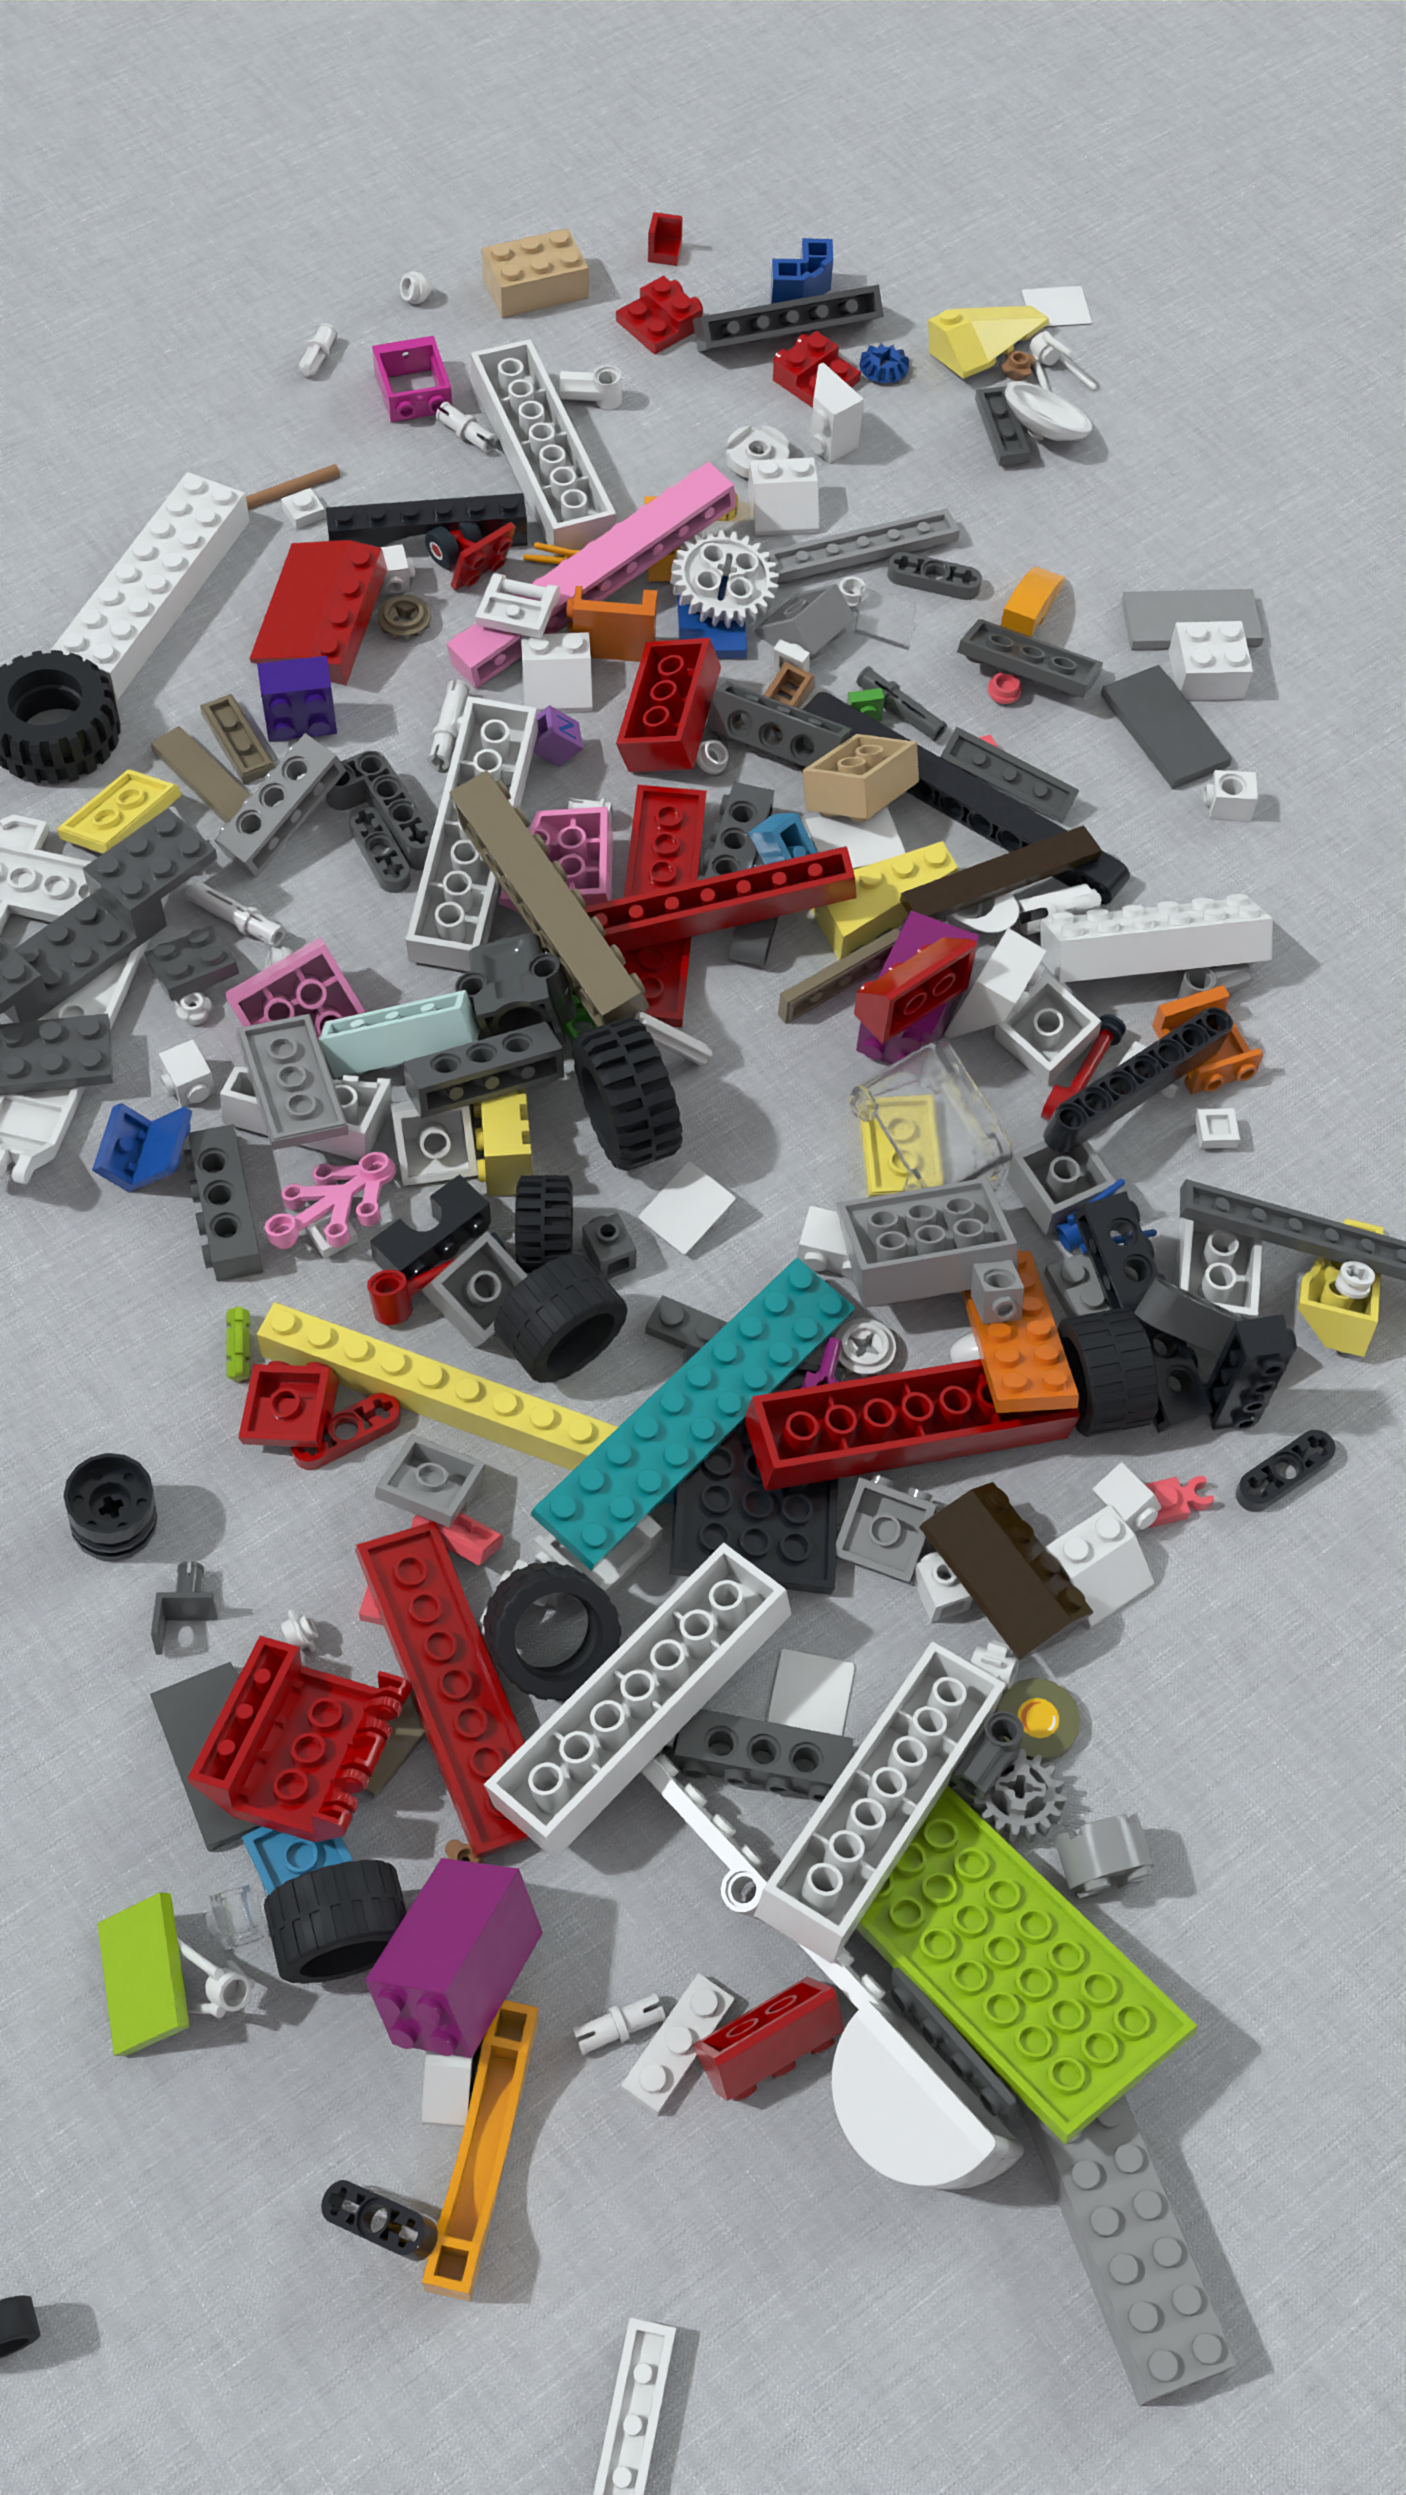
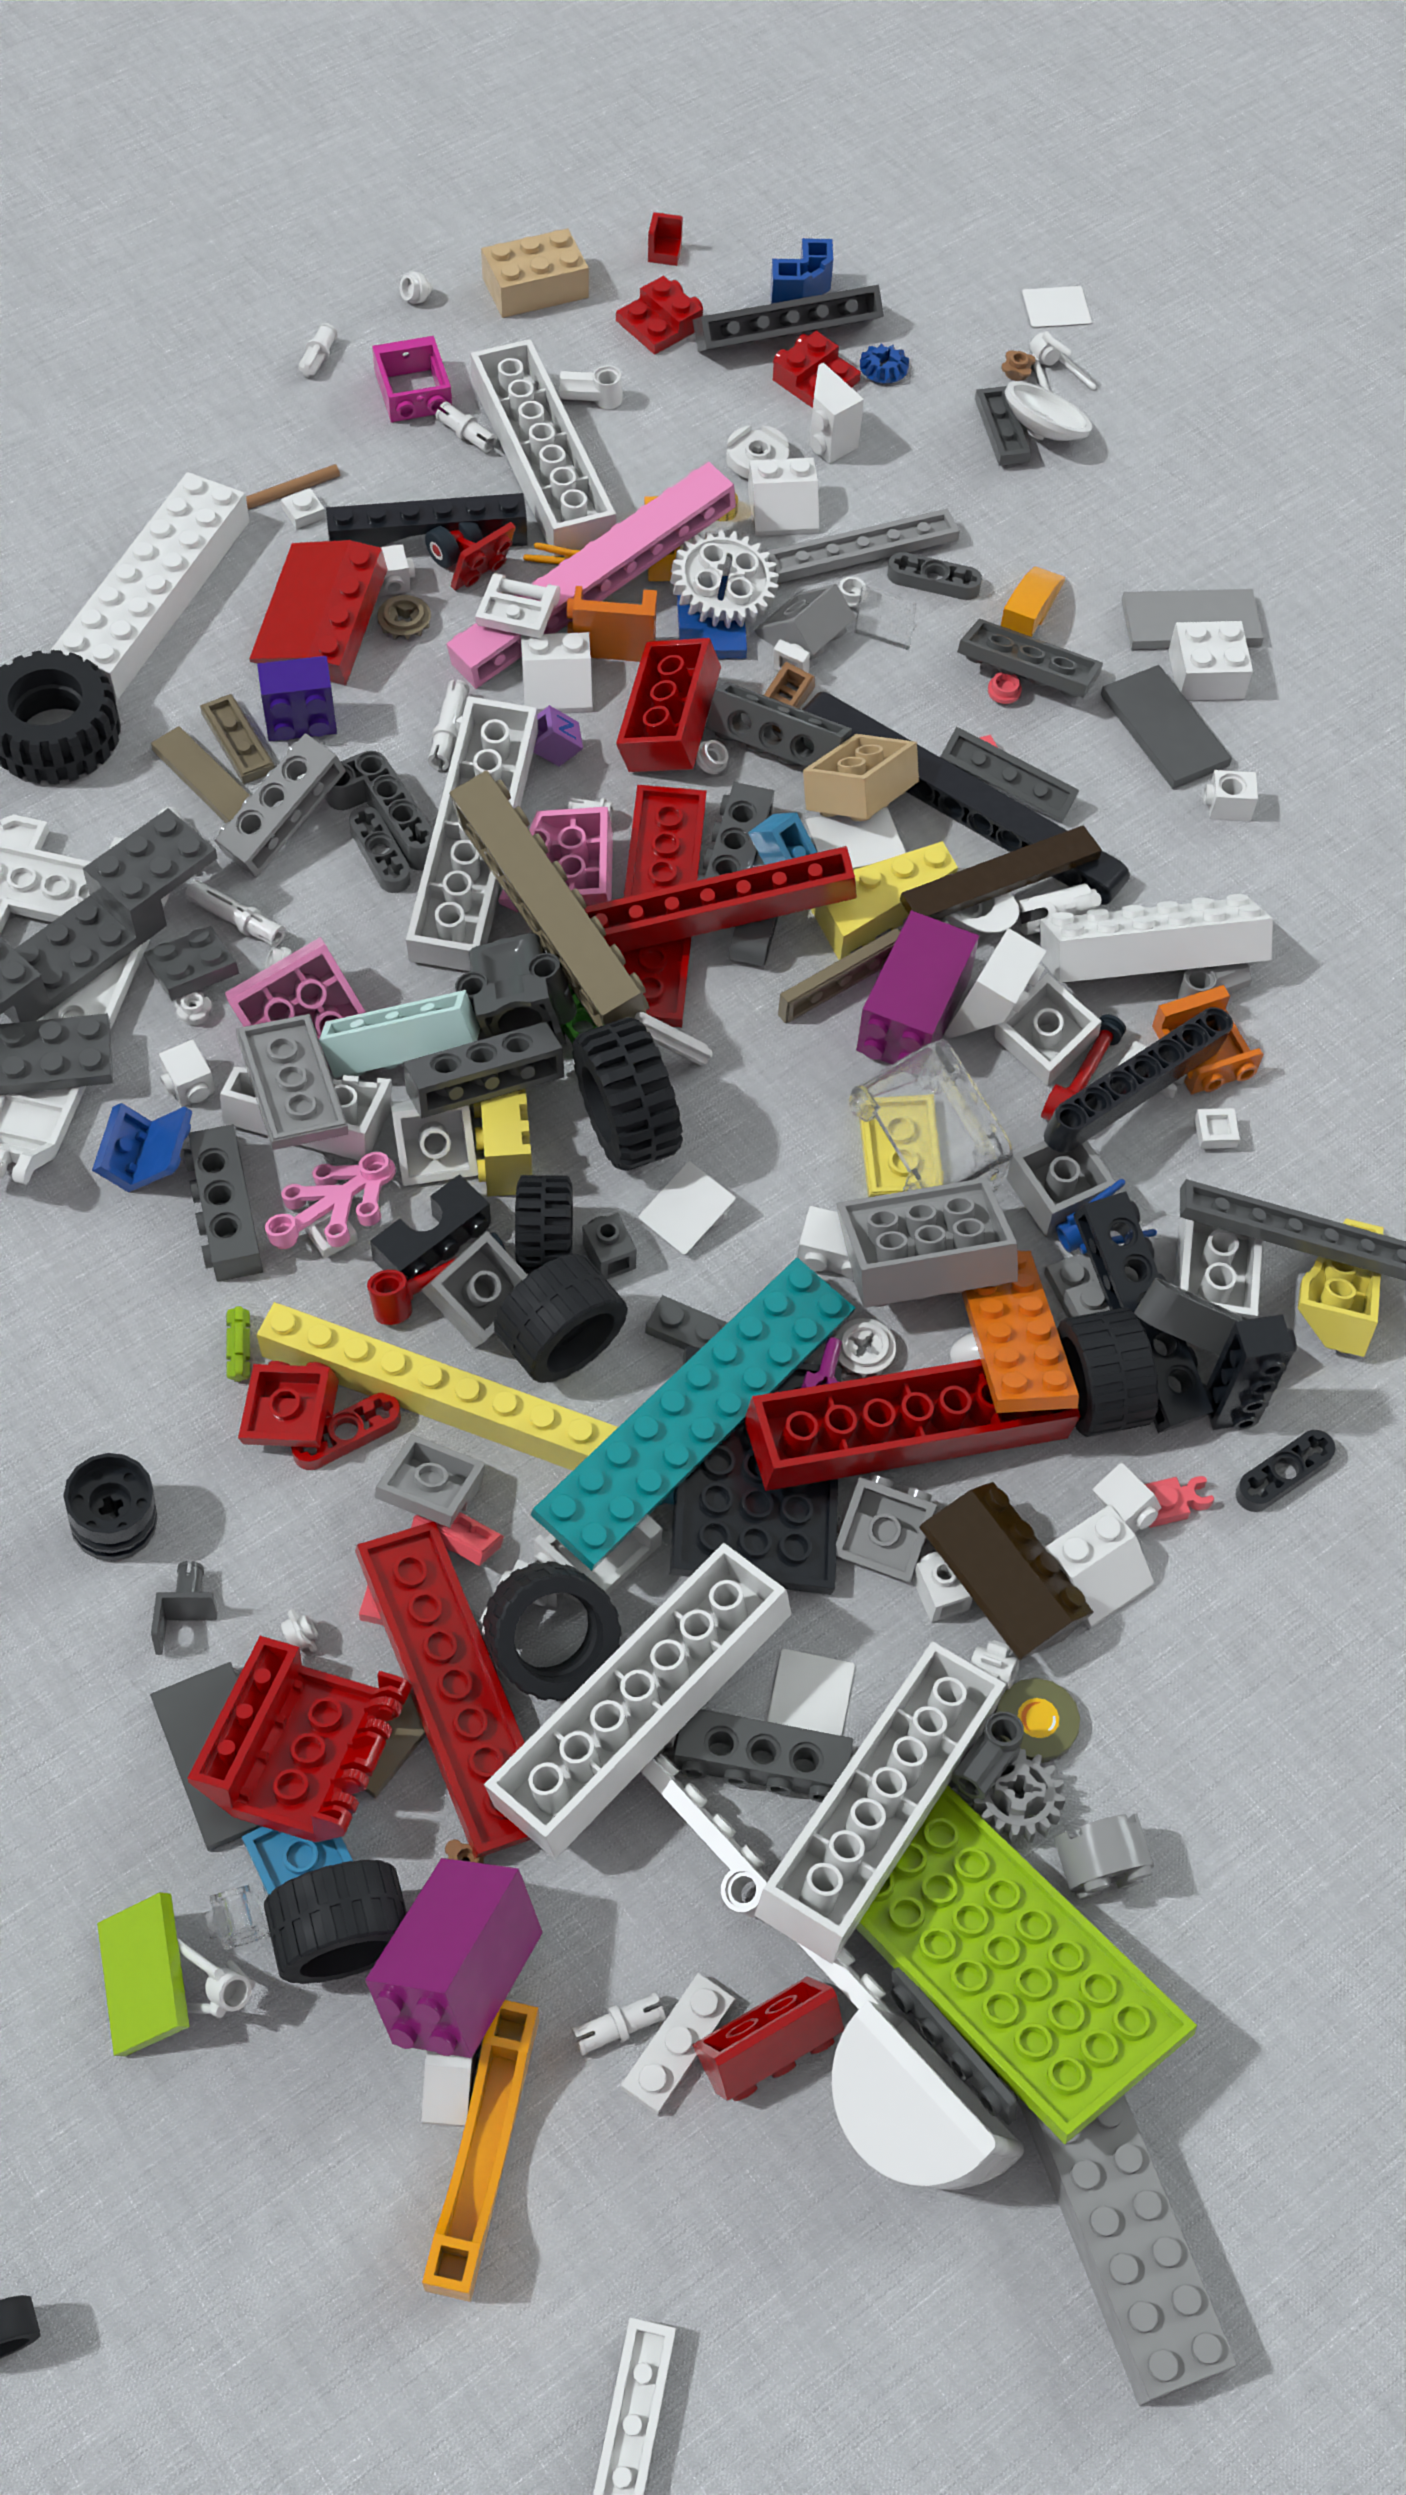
light yellow tile [56,769,182,854] -> none
black beam [321,2180,438,2261] -> none
bright green plate [847,688,885,722] -> none
red slope [854,937,977,1044] -> none
dark grey pin [856,666,947,741] -> none
light yellow wedge [928,306,1049,379] -> none
light grey brick [971,1260,1024,1324] -> none
white bush [1335,1261,1375,1299] -> none

